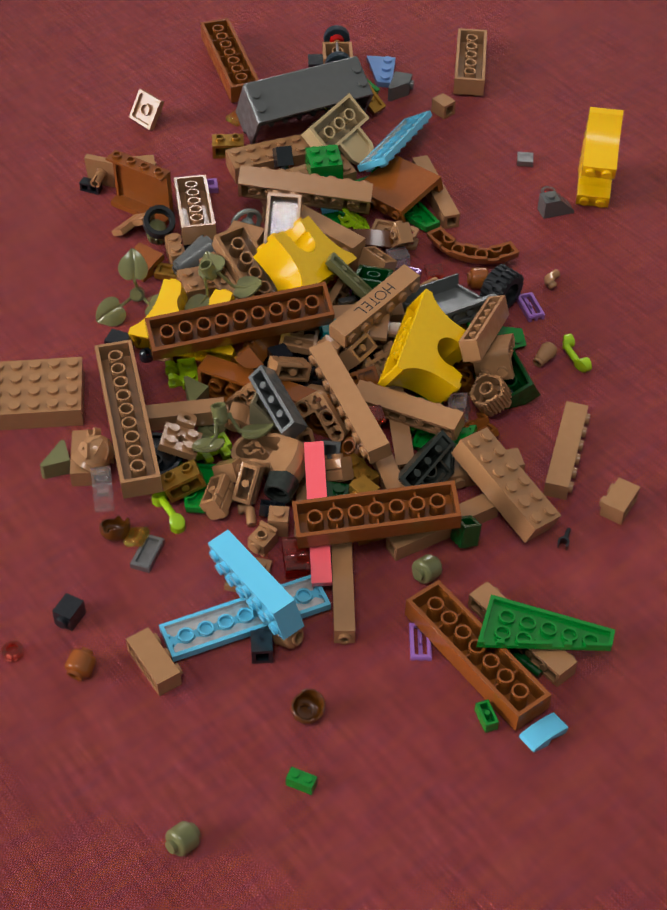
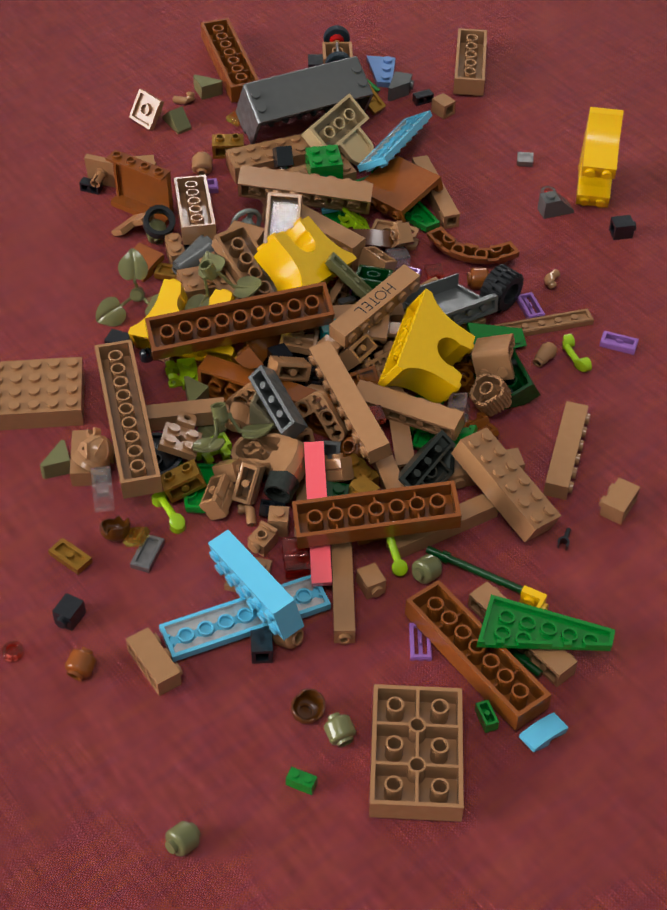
dark green brick [450,515,482,549] -> none
medium nougat brick [459,295,509,363] -> none
none -> pearl gold plate [48,538,93,575]
none -> olive slope [162,106,191,134]
none -> medium nougat arm [173,91,195,105]
none -> medium nougat head [192,152,213,175]
none -> olive slope [193,74,223,100]
none -> olive head [324,712,356,748]
none -> medium nougat brick [356,563,386,600]
none -> medium nougat brick [369,684,464,822]
none -> lime bar [385,536,408,577]
none -> black piece [412,89,434,106]
none -> dark green bar [425,546,523,594]
none -> medium nougat tile [496,308,594,337]
none -> yellow bracket [519,585,549,610]
none -> medium lavender tile [599,331,639,355]
none -> black brick [609,215,636,240]

